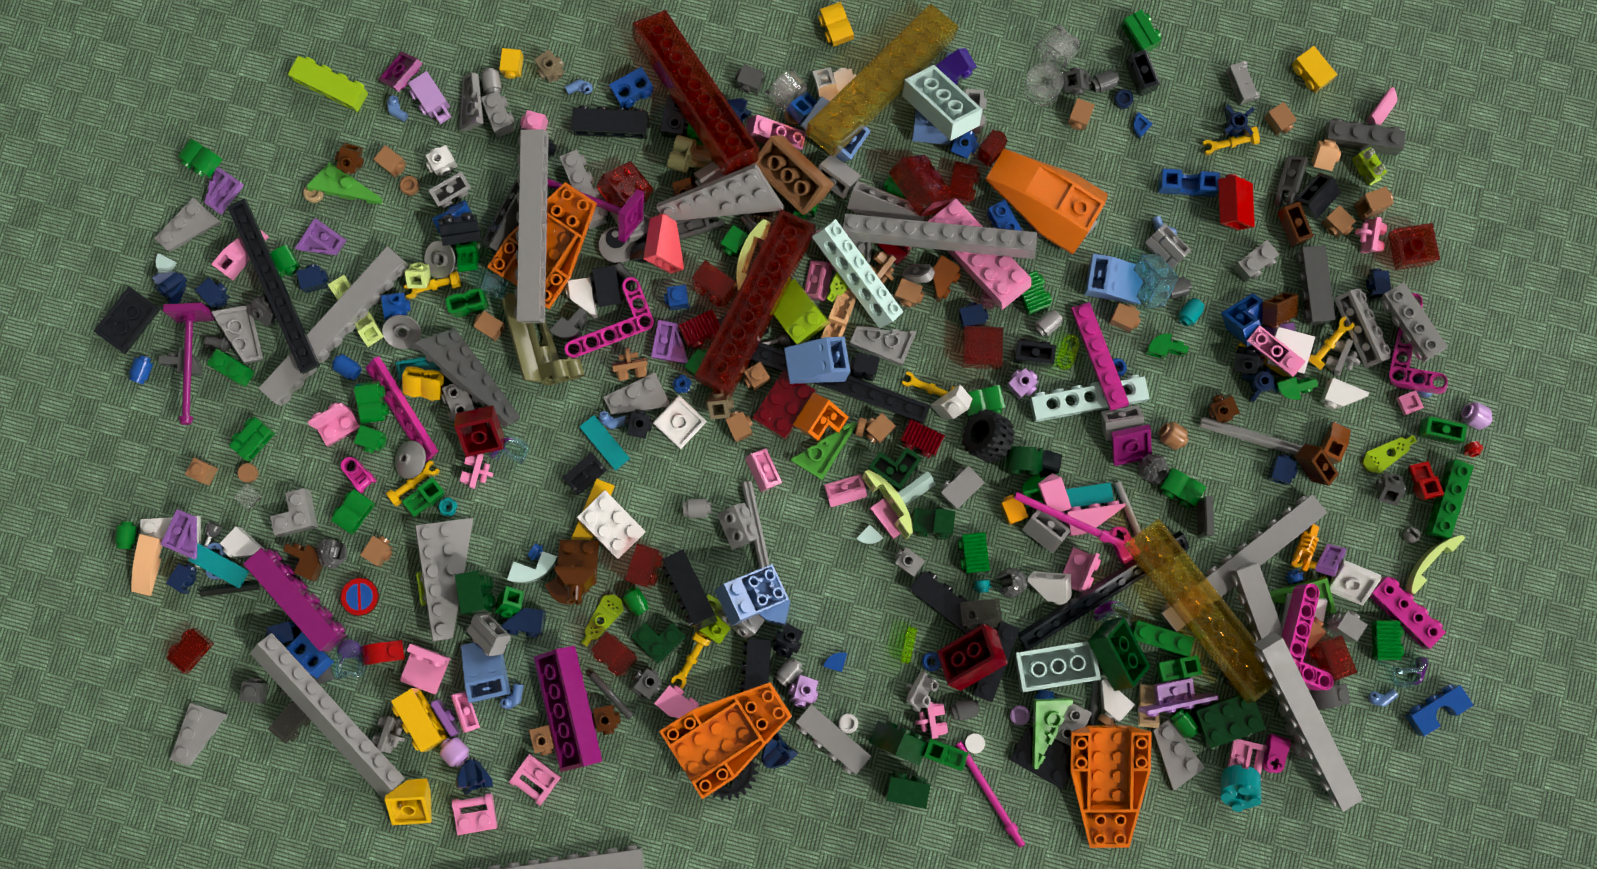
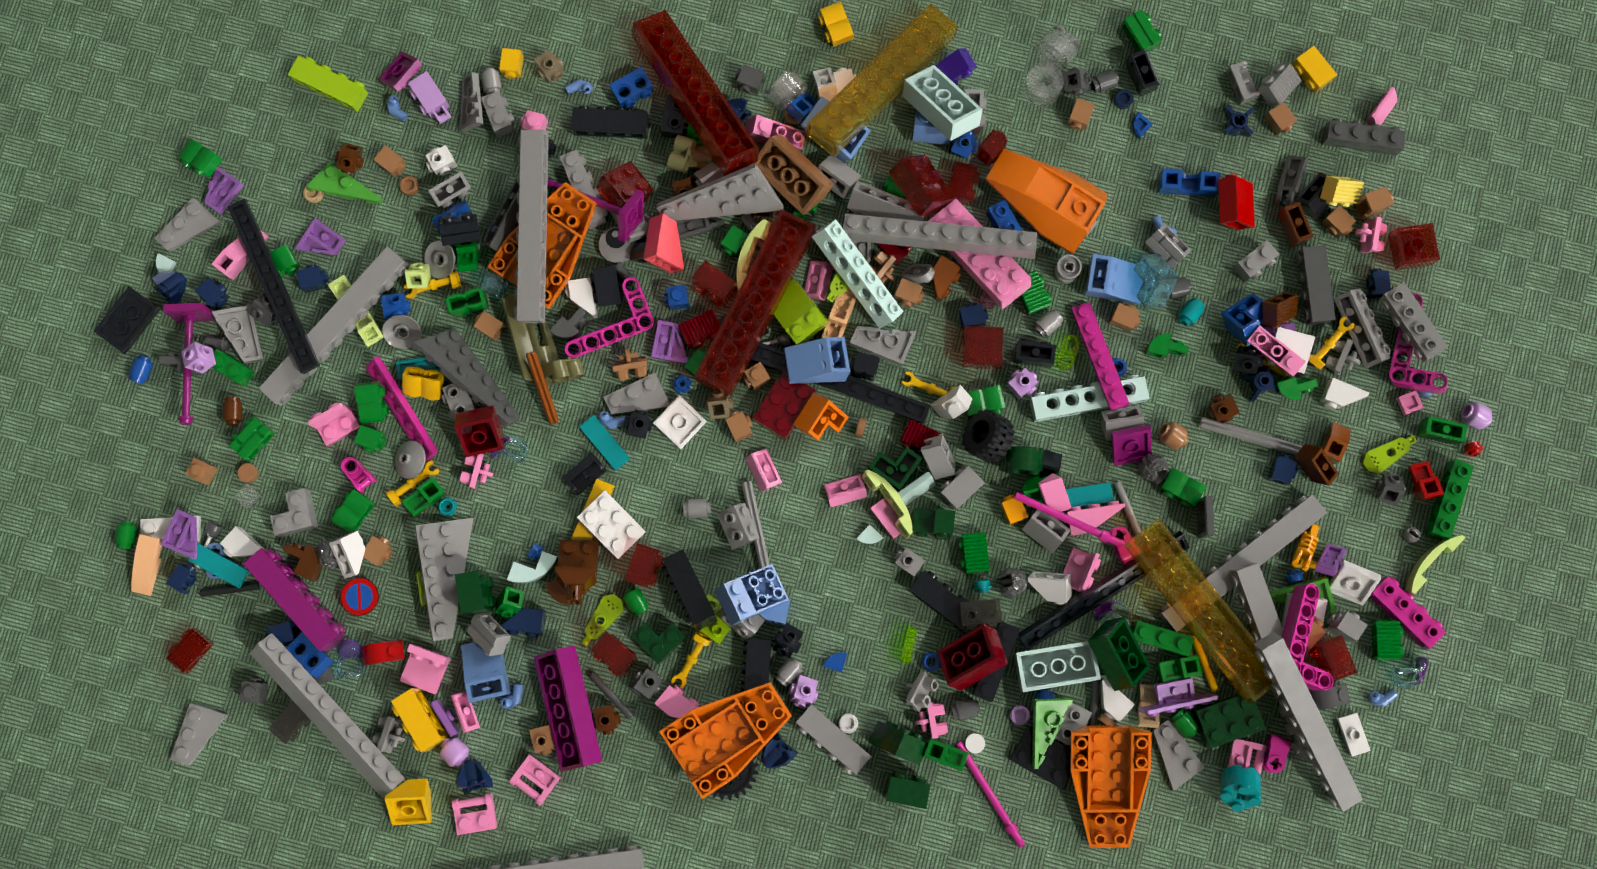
blue brick [332,354,362,381] -> none
bright green wing [791,421,858,480] -> none
medium nougat brick [865,413,896,445] -> none
yellow piece [1202,126,1260,156] -> none
light nougat brick [1311,139,1341,171] -> none
lime piece [1352,147,1387,186] -> none
blue arch [1405,684,1474,736] -> none
none -> lavender brick [181,342,216,373]
none -> reddish brown brick [222,397,242,426]
none -> white slope [329,531,365,579]
none -> dark orange axle [526,351,559,425]
none -> light grey hinge [921,434,956,480]
none -> light grey wheel [1054,254,1082,285]
none -> yellow bar [1191,634,1219,692]
none -> light grey brick [1258,63,1302,106]
none -> light yellow brick [1320,175,1364,207]
none -> white plate [1337,713,1371,757]

